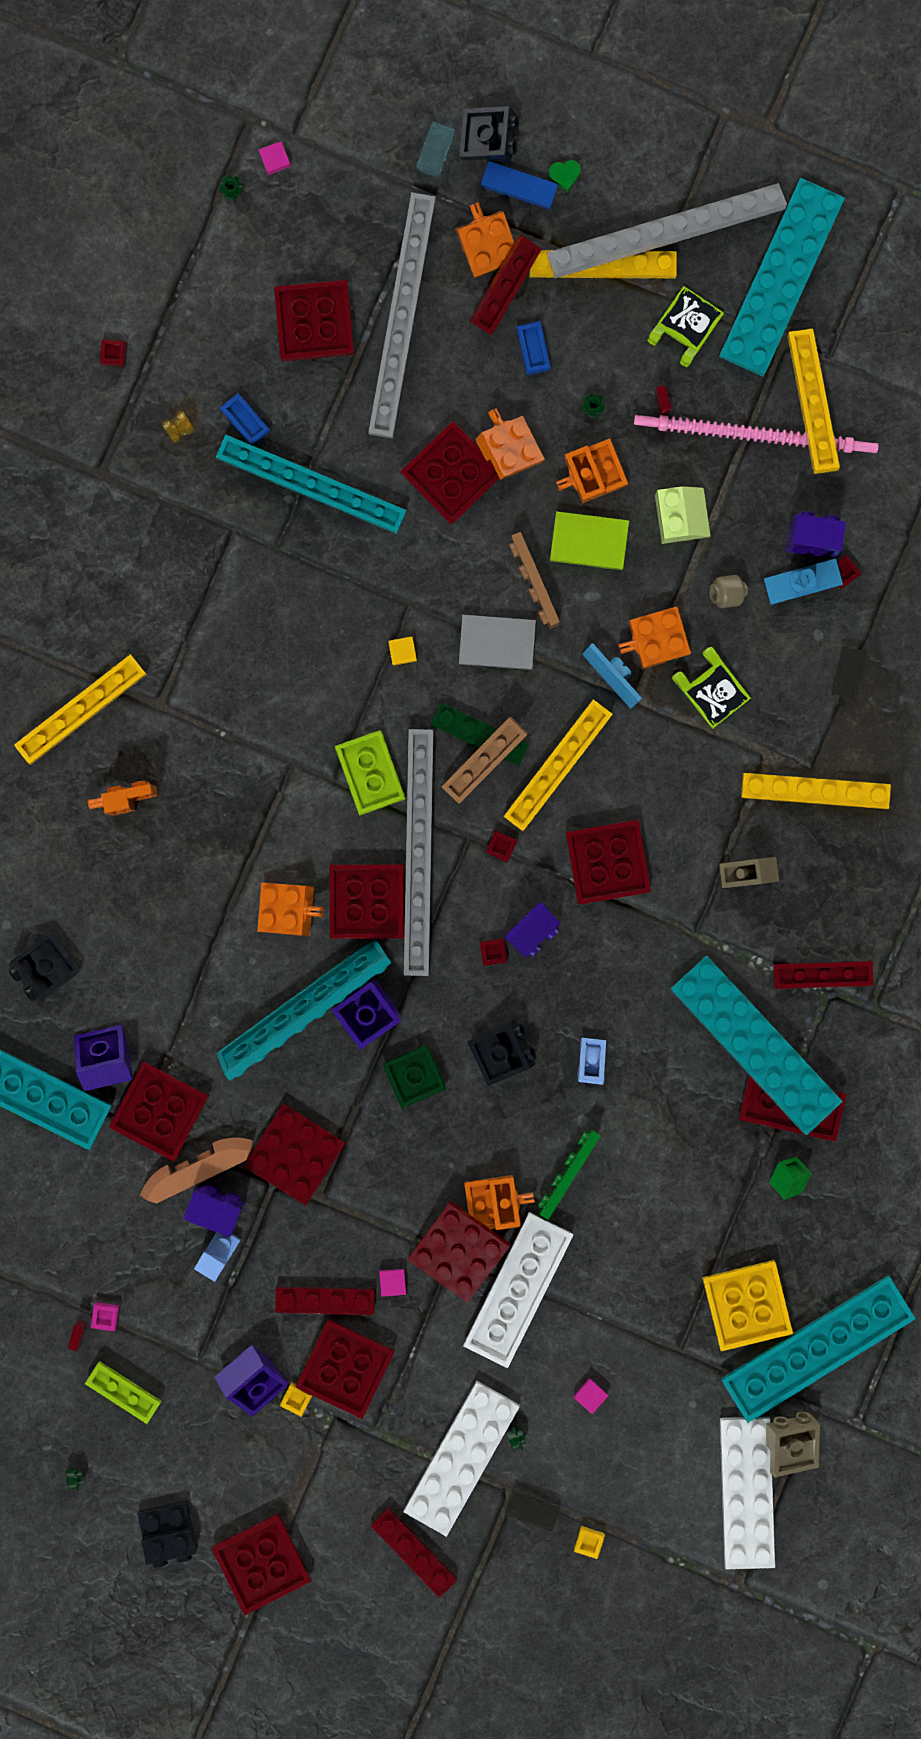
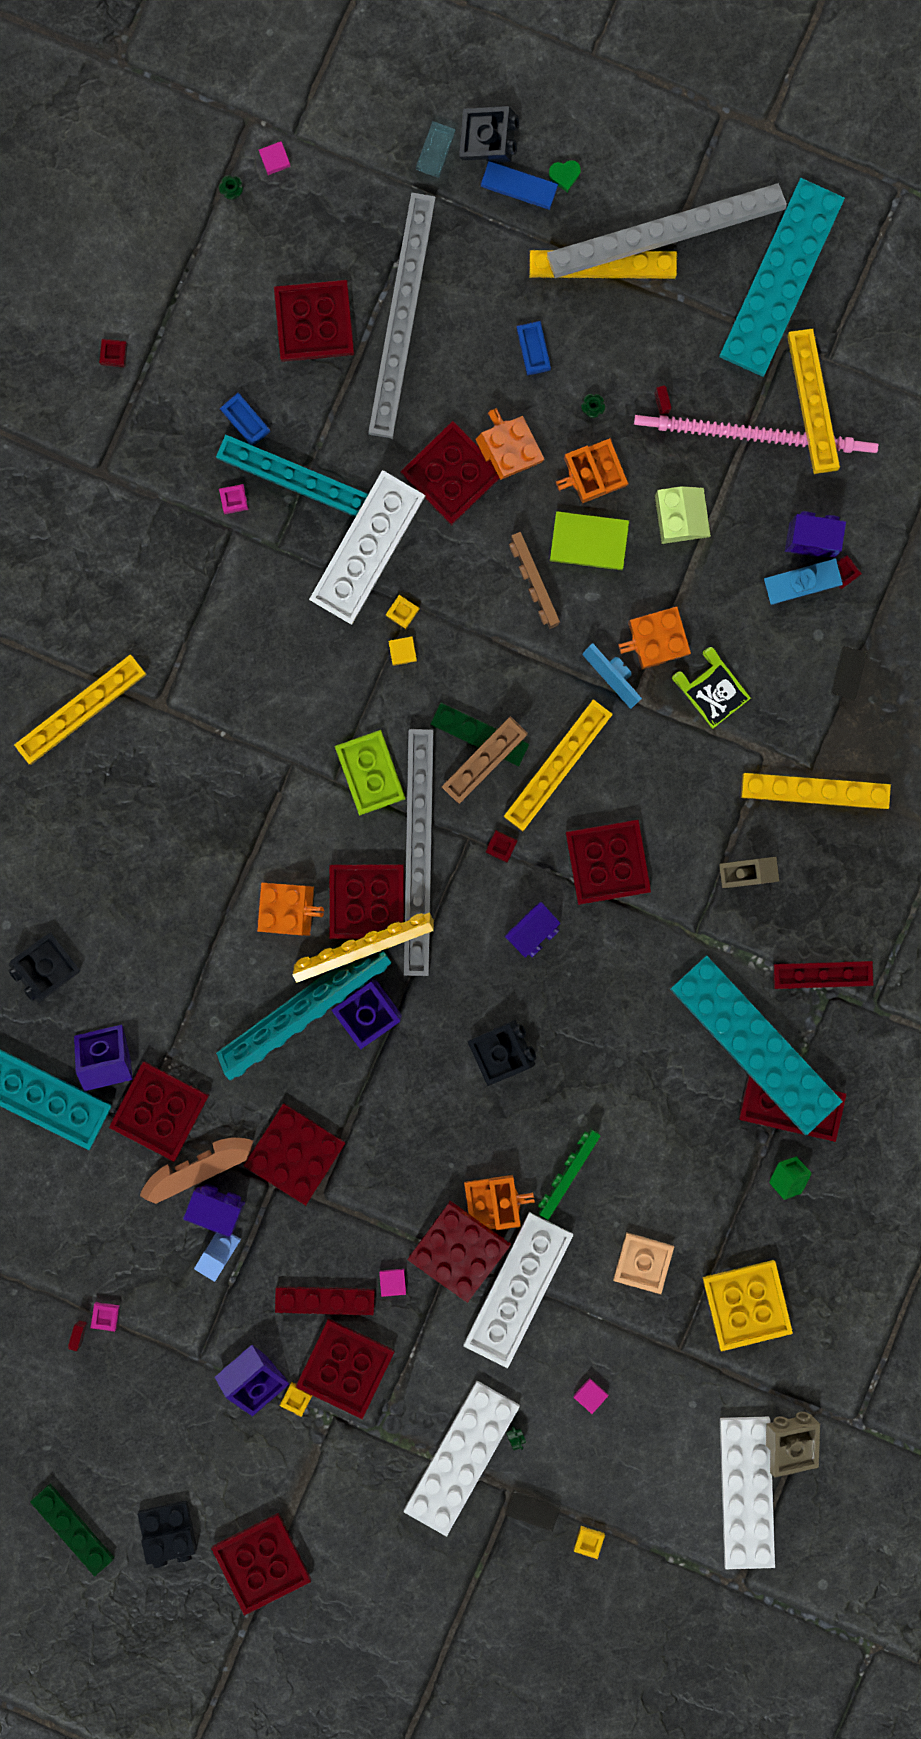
dark green plate [65,1467,83,1491] -> none
lime plate [85,1361,161,1424] -> none
orange plate [88,781,159,816] -> none
clear yellow wheel [161,410,195,444] -> none
dark red plate [371,1507,457,1598] -> none
dark green plate [382,1044,447,1109] -> none
orange plate [455,202,514,278] -> none
light grey tile [459,615,536,670] -> none
dark red plate [469,235,542,336] -> none
dark red tile [480,938,507,966] -> none
light blue slope [577,1038,606,1085] -> none
flag [648,286,724,367] -> none
dark tan head [709,575,748,608] -> none
teal plate [721,1275,916,1423] -> none
none -> dark green plate [30,1483,115,1577]
none -> dark pink tile [219,484,249,514]
none -> yellow plate [293,912,434,983]
none -> white plate [309,470,426,625]
none -> yellow tile [386,595,420,629]
none -> light nougat tile [613,1232,674,1294]

